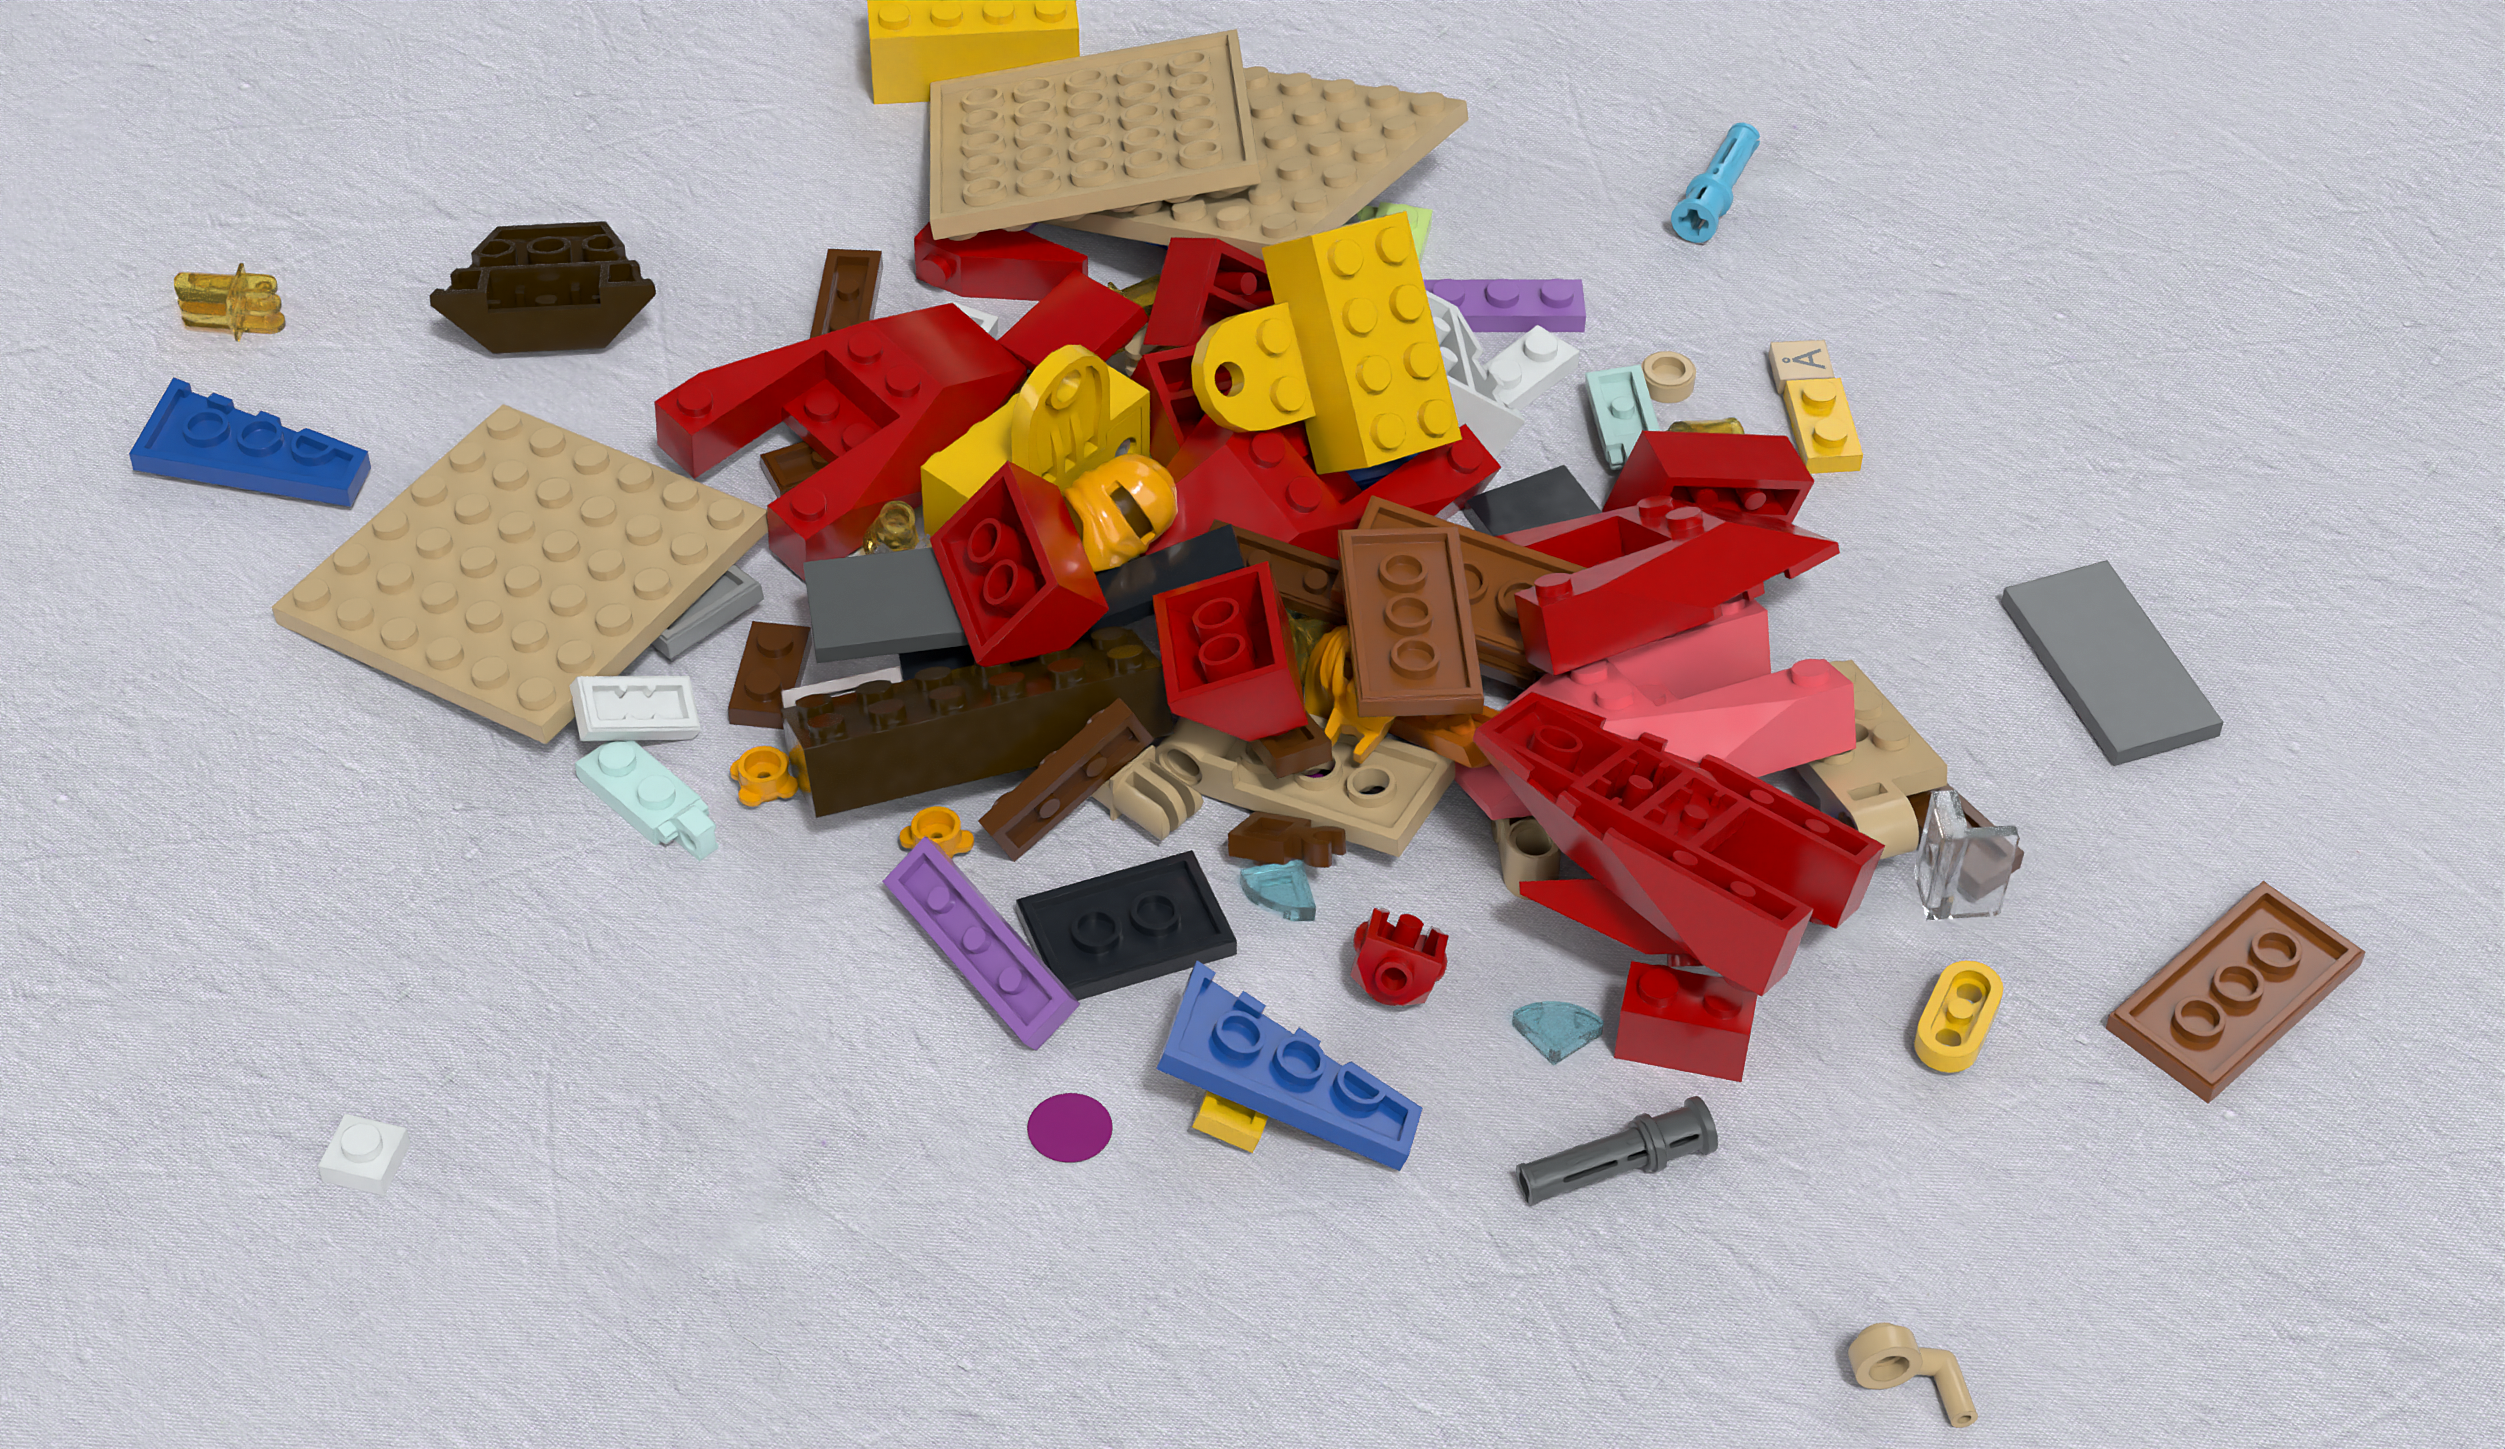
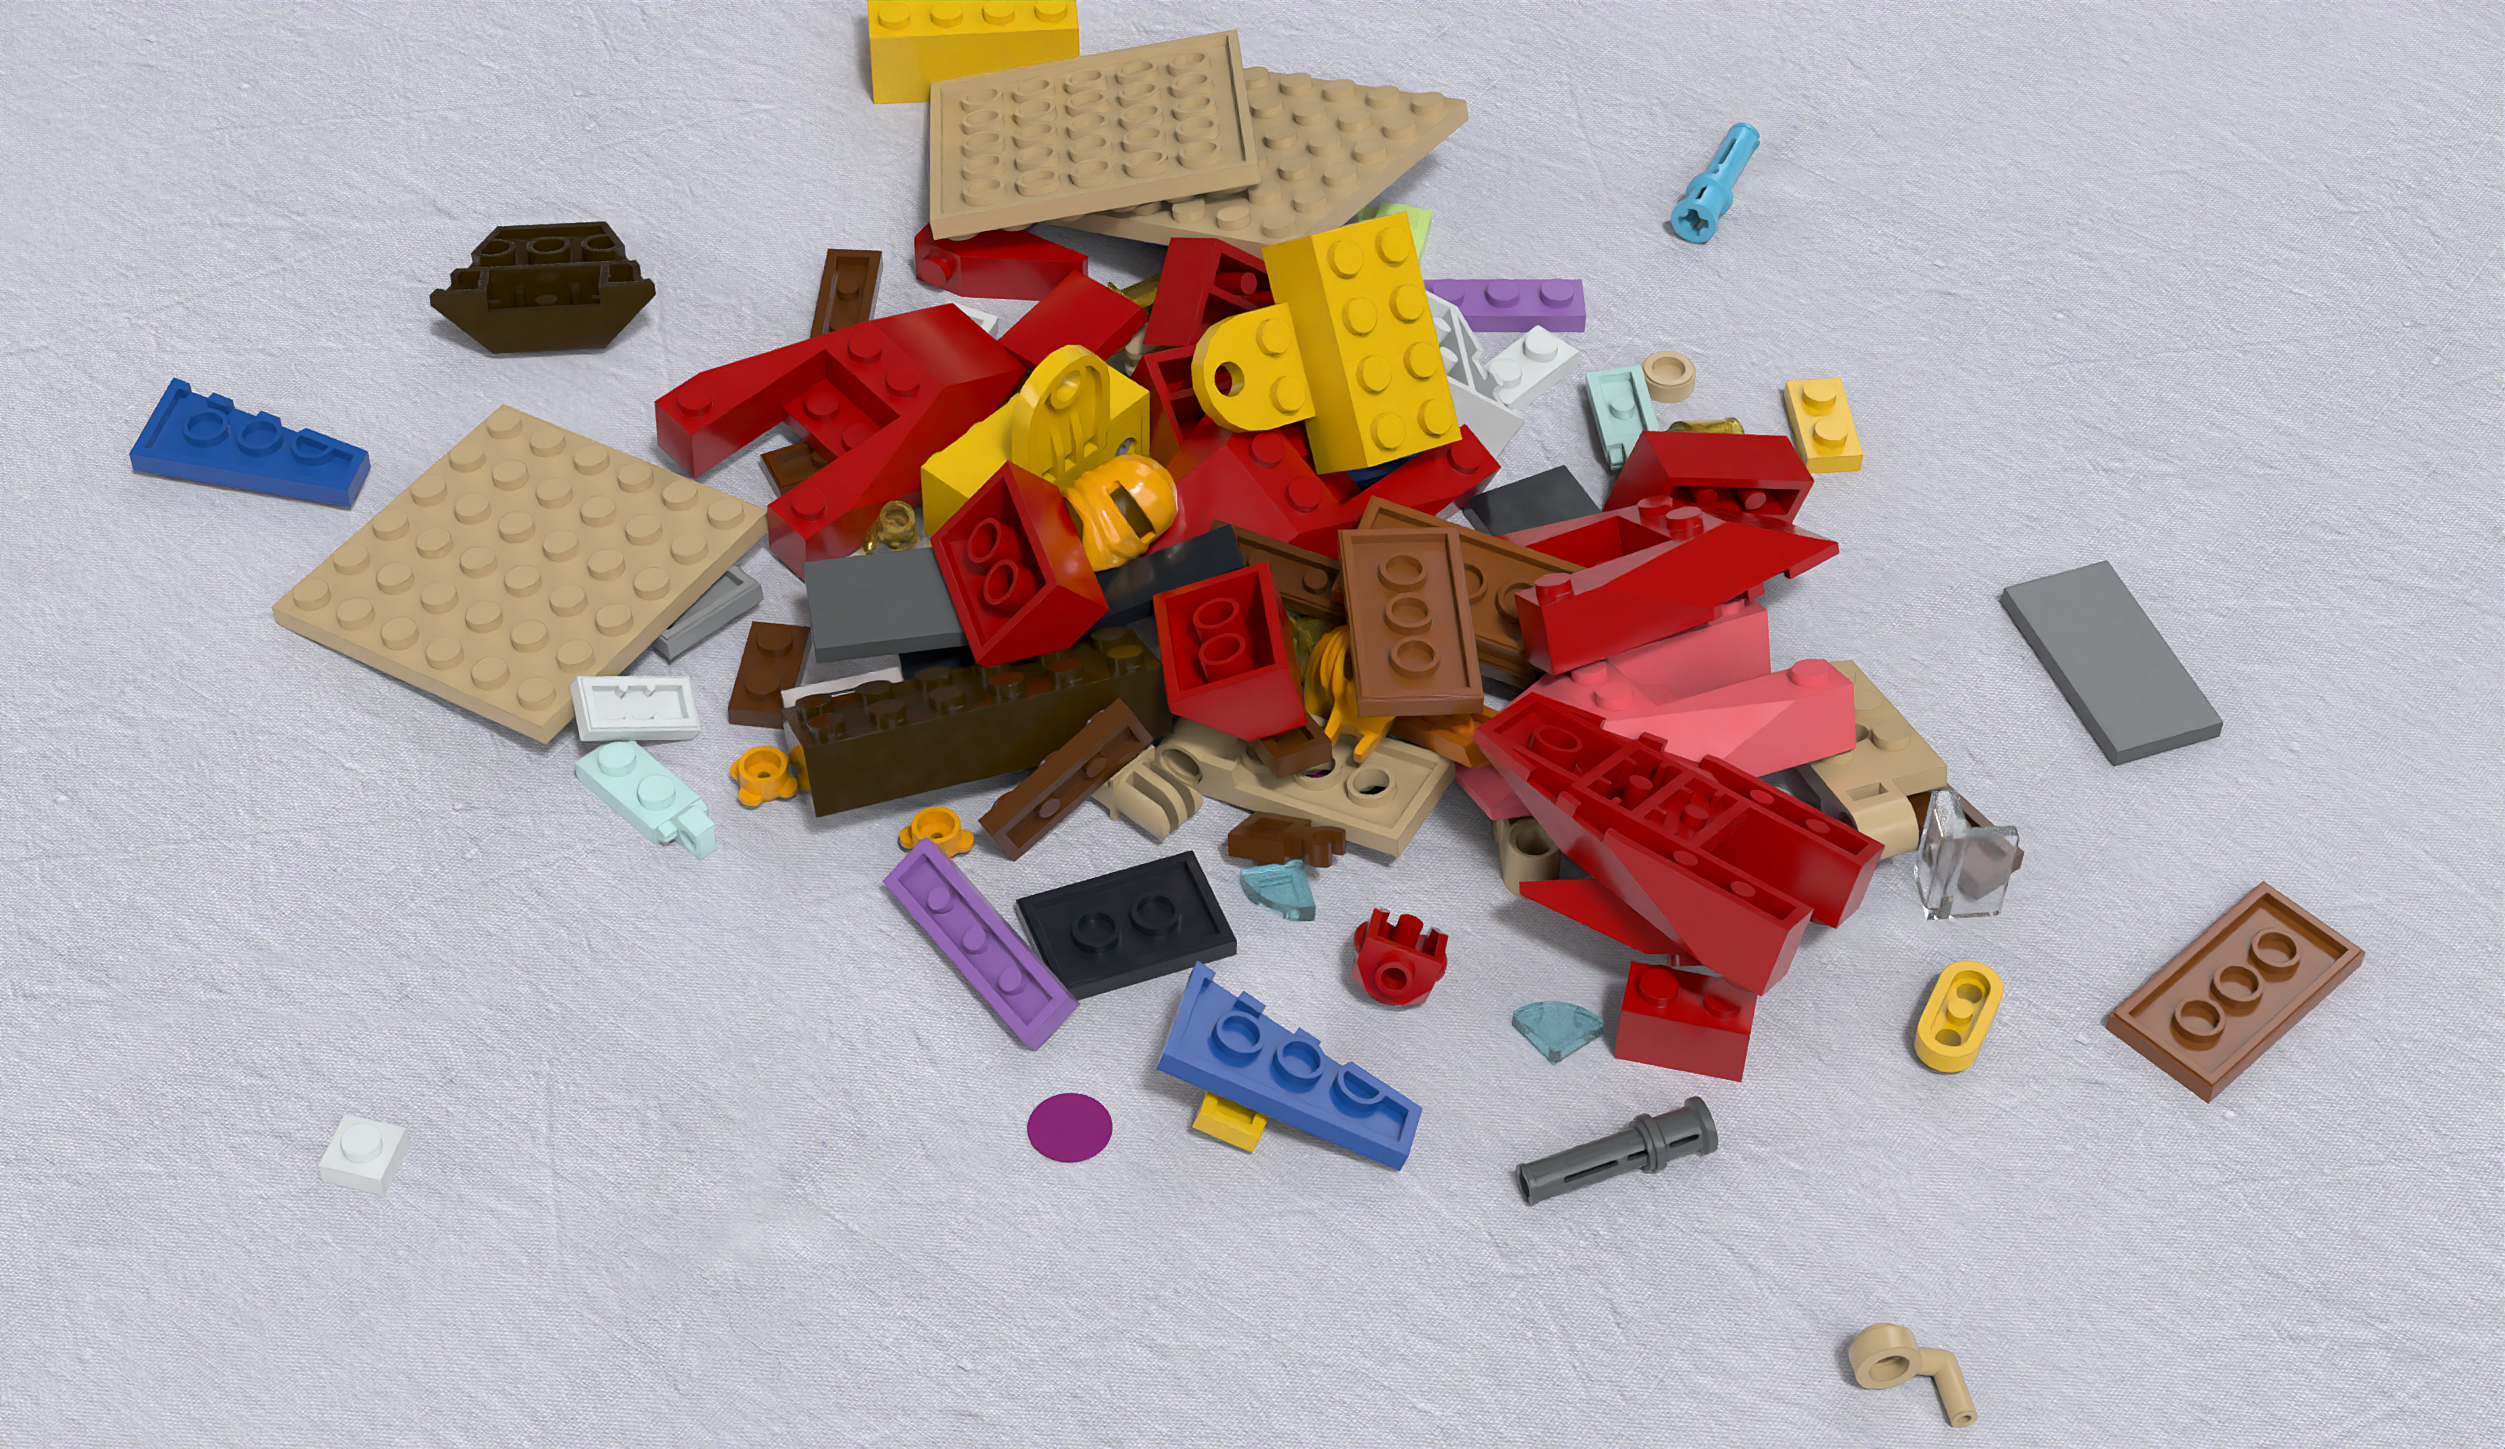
clear yellow arm [174,263,286,342] -> none
tan tile [1768,340,1835,394] -> none

